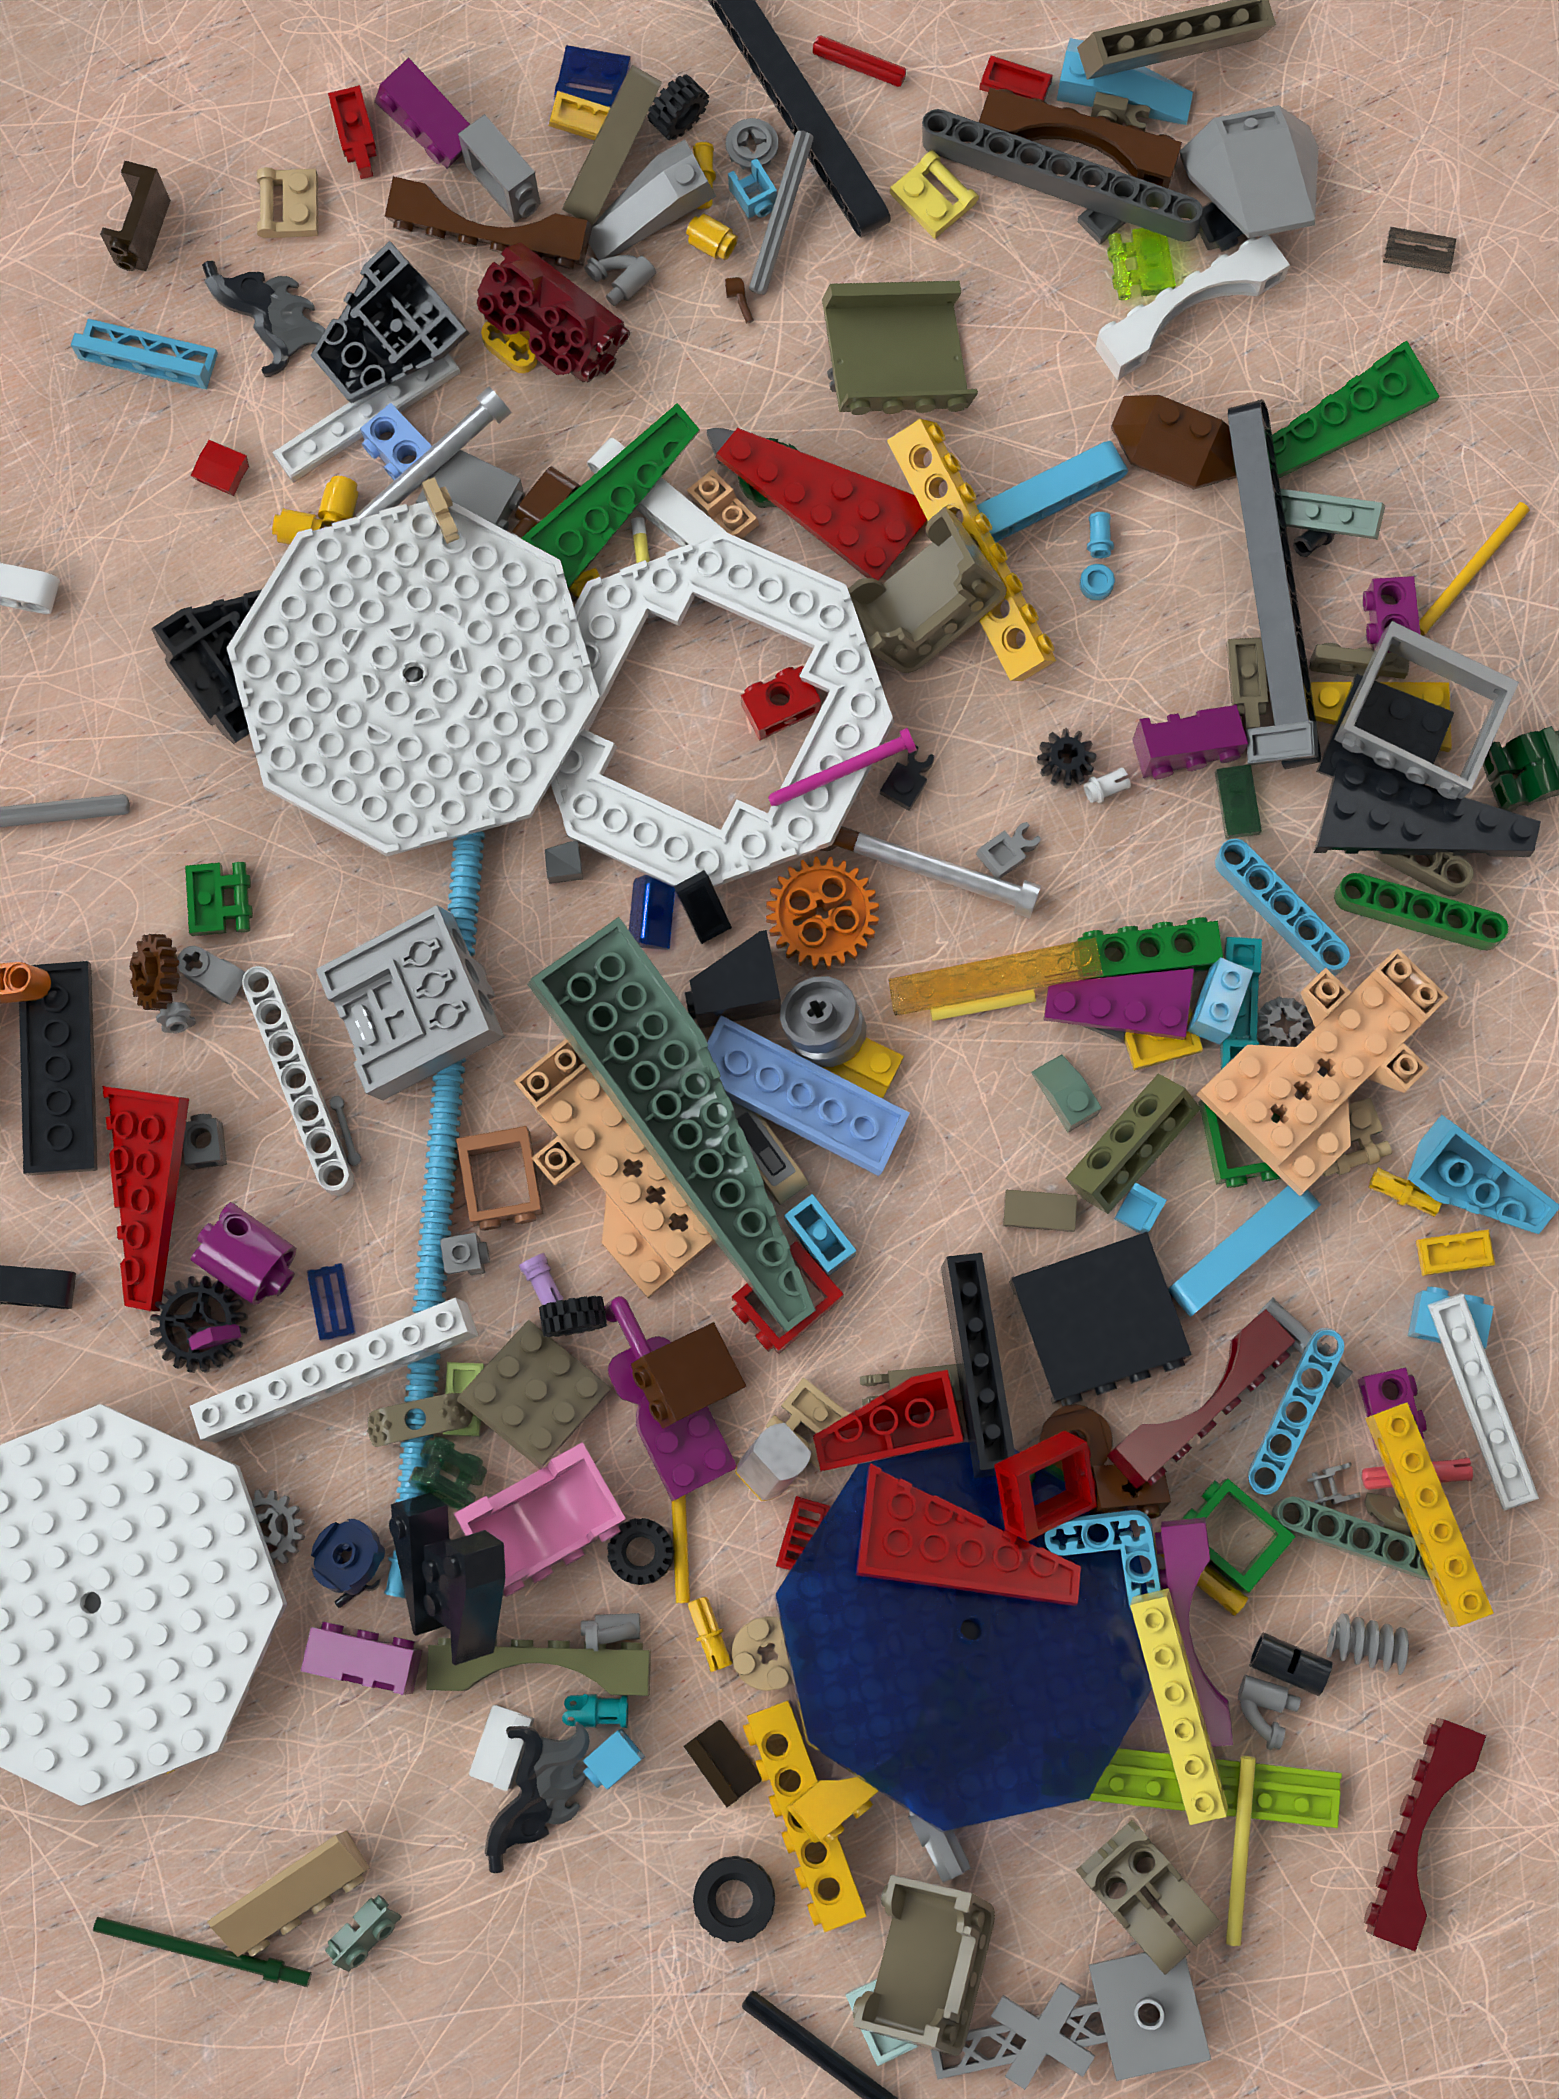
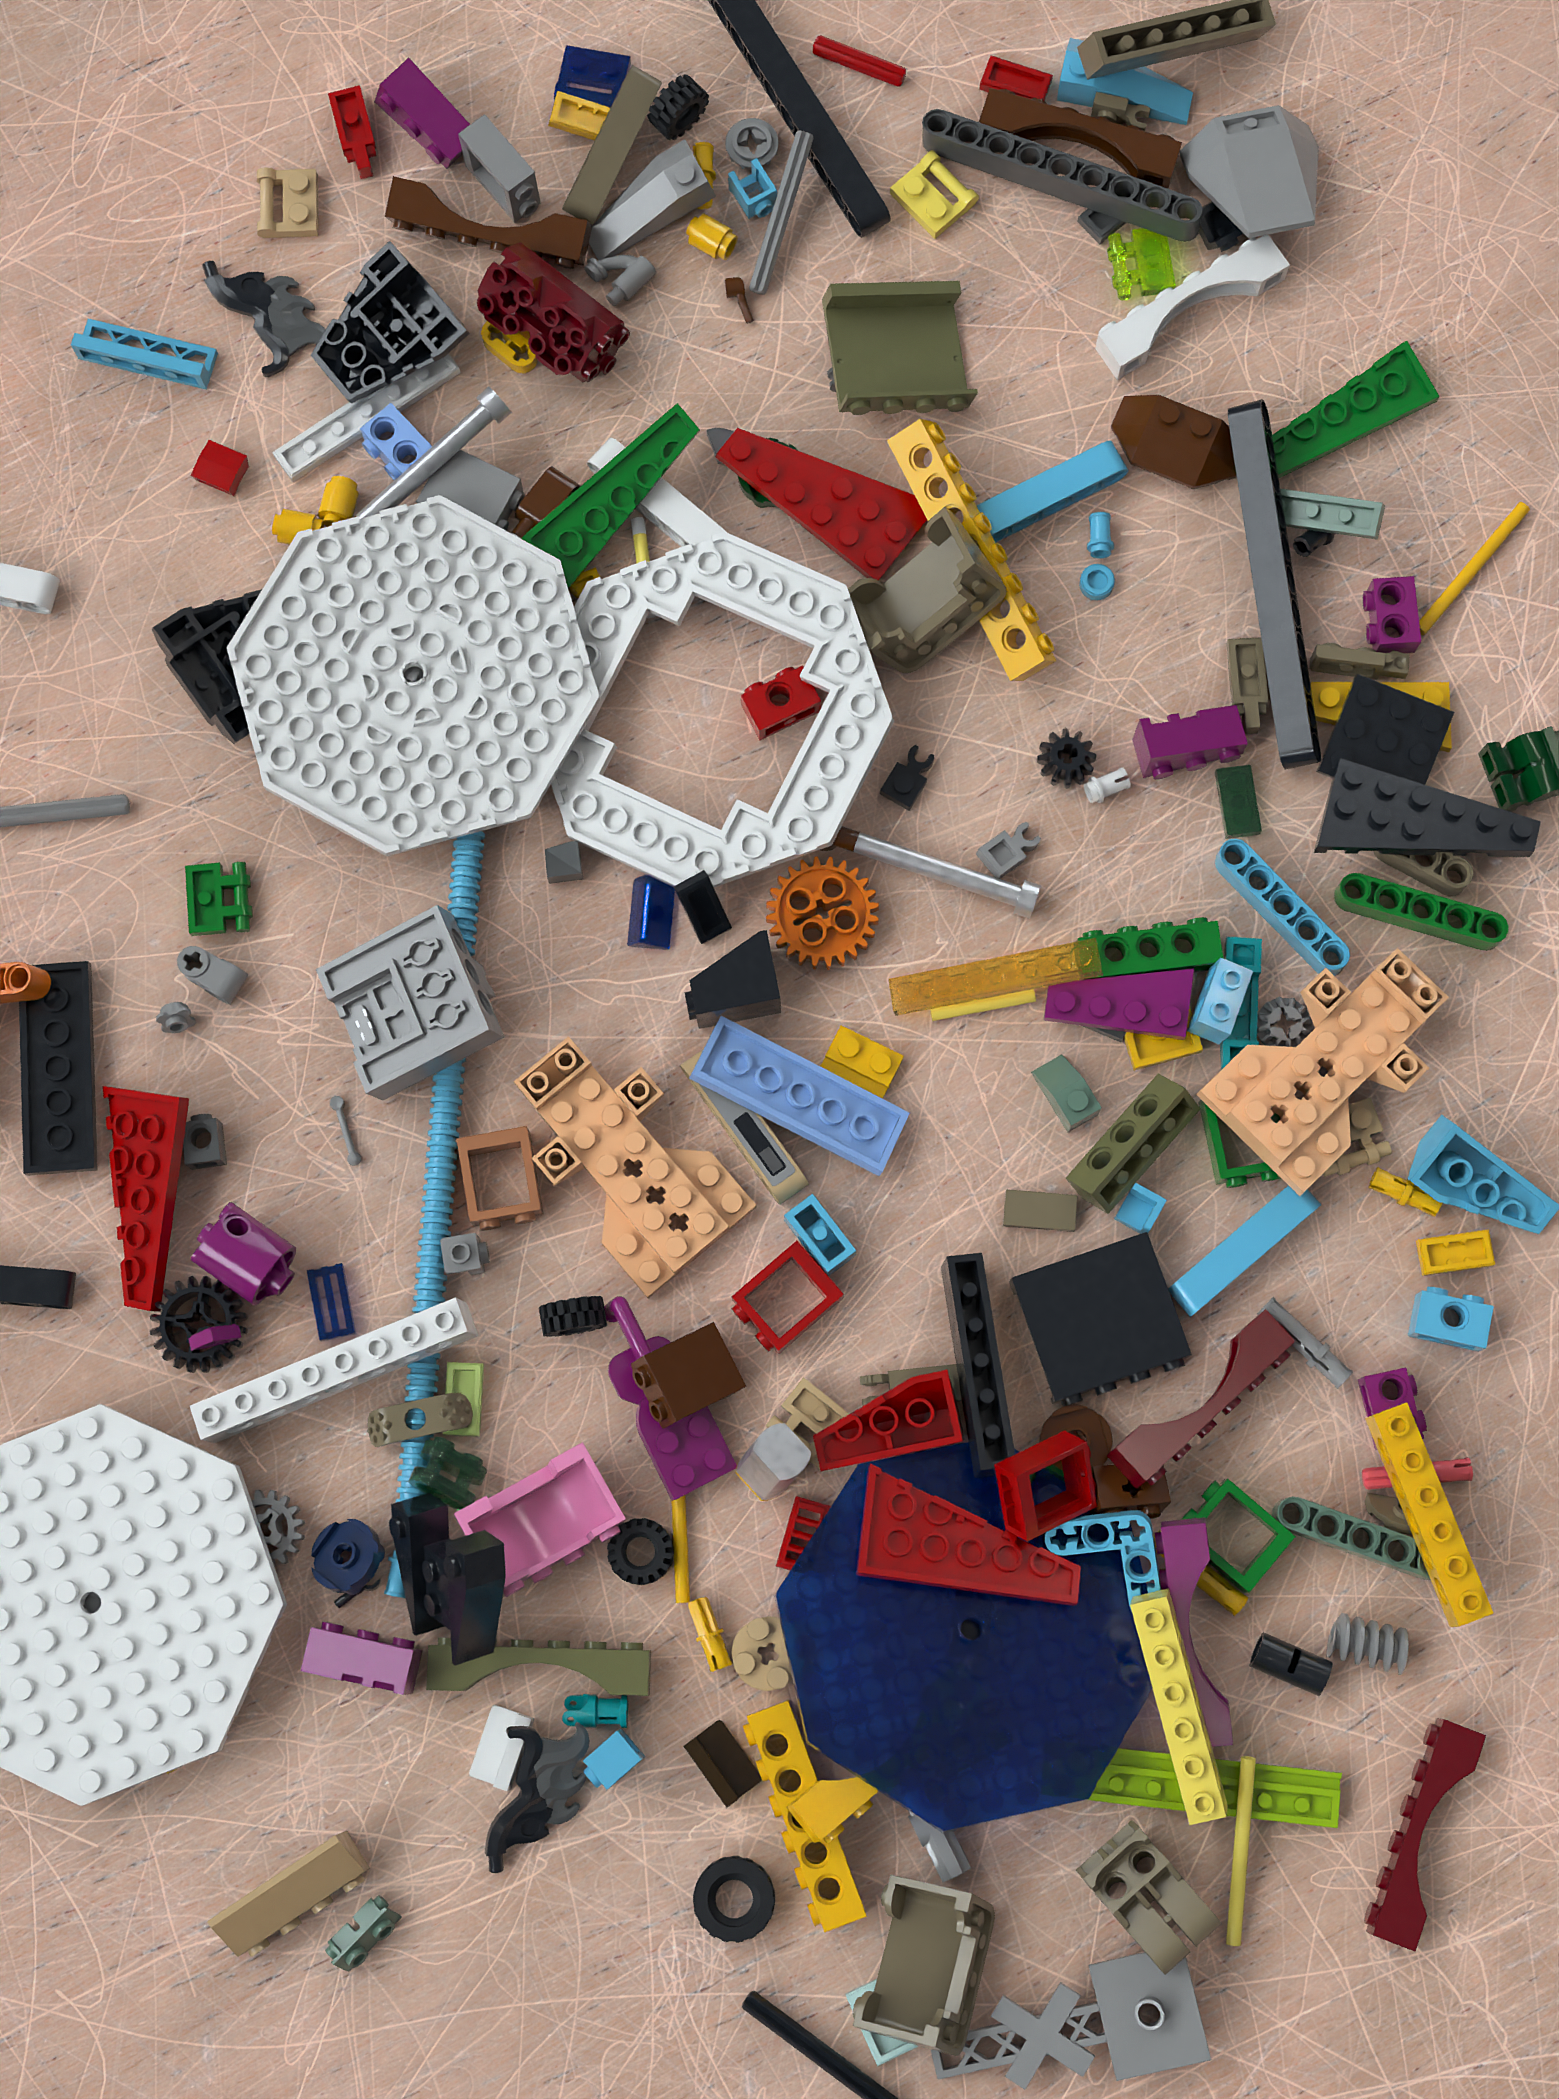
dark green bar [93,1917,312,1987] -> none
dark brown panel [100,161,171,271] -> none
reddish brown gear [129,934,180,1010] -> none
white beam [242,966,354,1196] -> none
tan plate [422,477,460,544] -> none
dark tan plate [457,1320,611,1470] -> none
lavender pin [519,1253,564,1305] -> none
sand green wedge [527,917,816,1332] -> none
light grey plant [581,1613,640,1651] -> none
light nougat slope [687,469,759,539] -> none
dark pink bar [768,728,917,806] -> none
flat silver wheel [780,976,867,1067] -> none
light grey plant [1238,1675,1301,1750] -> none
tile [1246,721,1319,765] -> none
medium azure beam [1248,1328,1344,1495] -> none
light grey piece [1307,1462,1361,1506] -> none
light grey window [1334,621,1519,799] -> none
clear smoke tile [1383,227,1457,274] -> none
white tile [1427,1293,1539,1511] -> none

